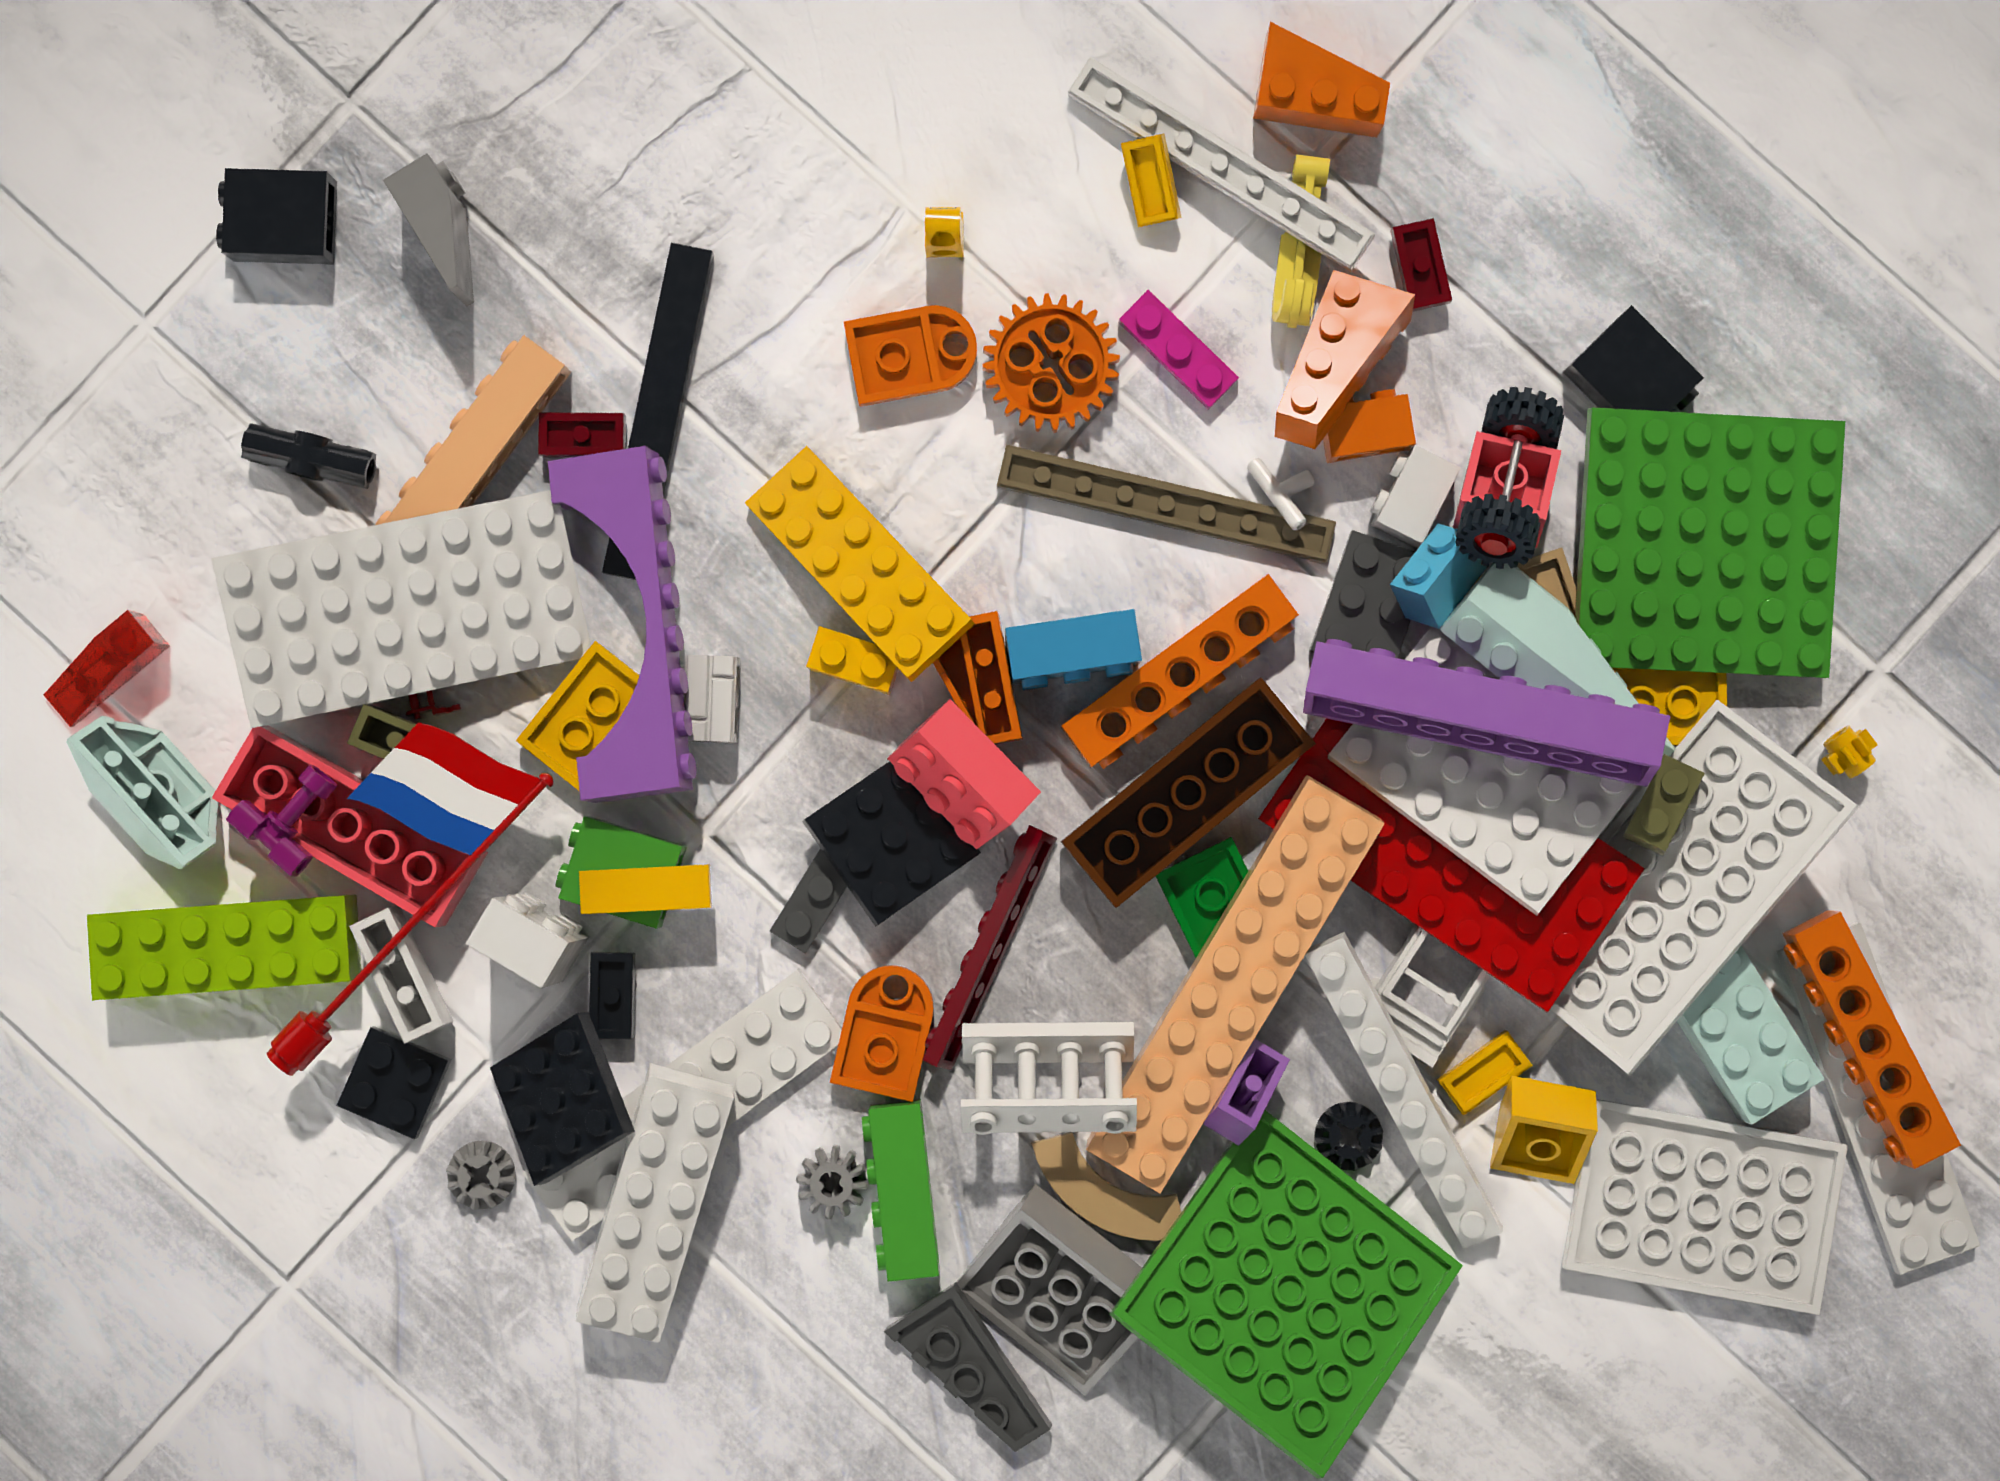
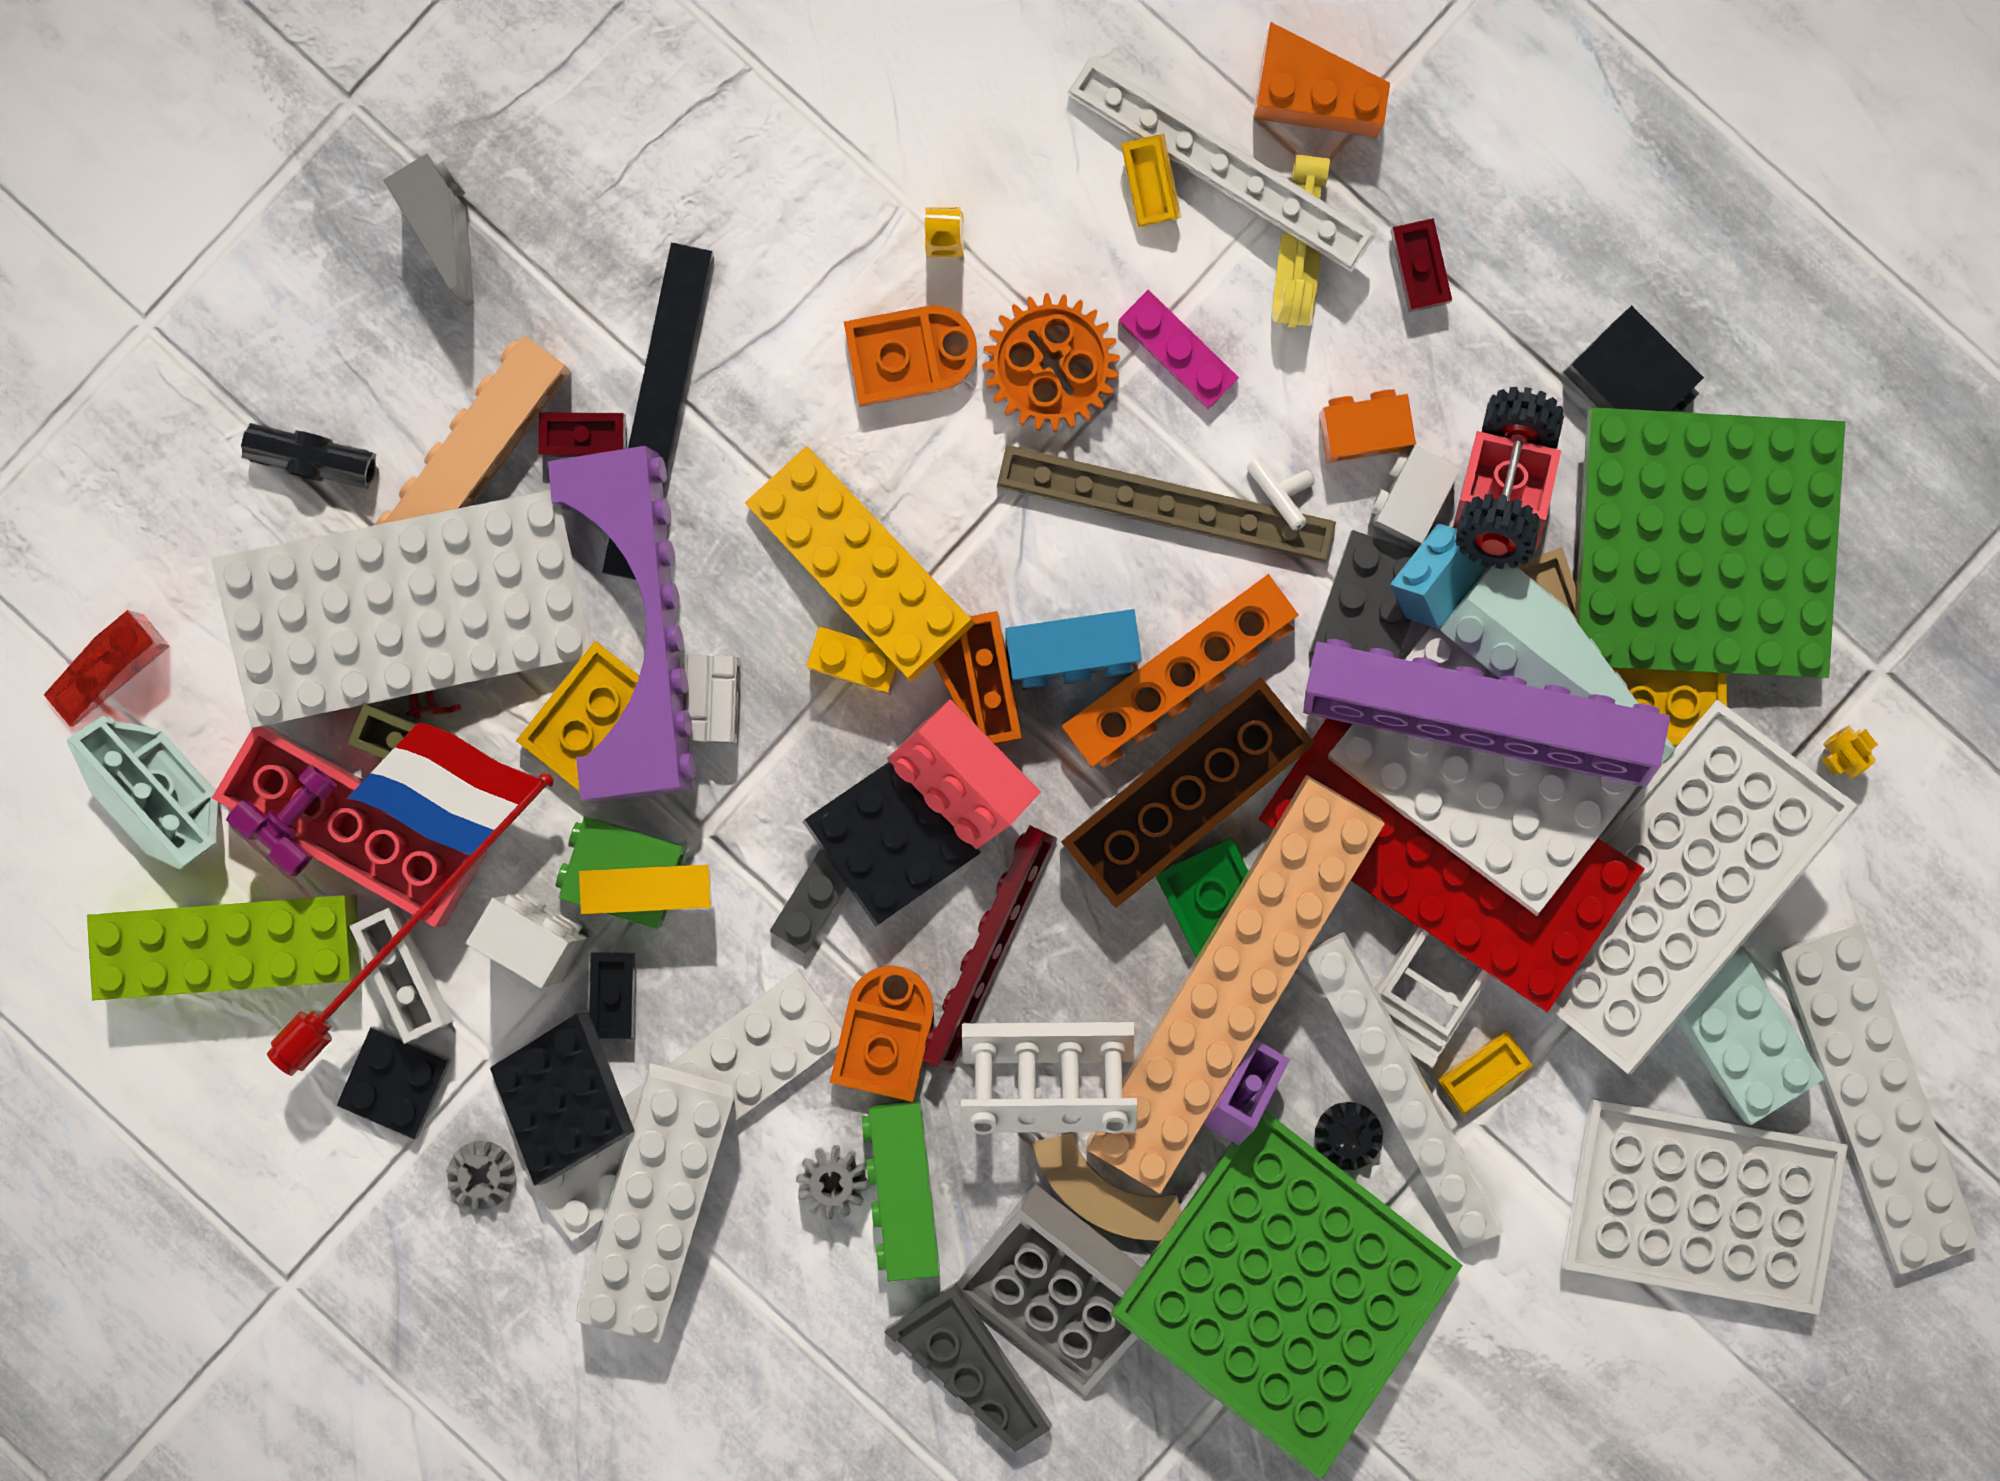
black brick [216,168,337,265] -> none
wedge [1274,270,1415,449] -> none
yellow slope [1490,1076,1598,1184] -> none
olive brick [1623,754,1705,856] -> none
orange brick [1782,910,1961,1169] -> none

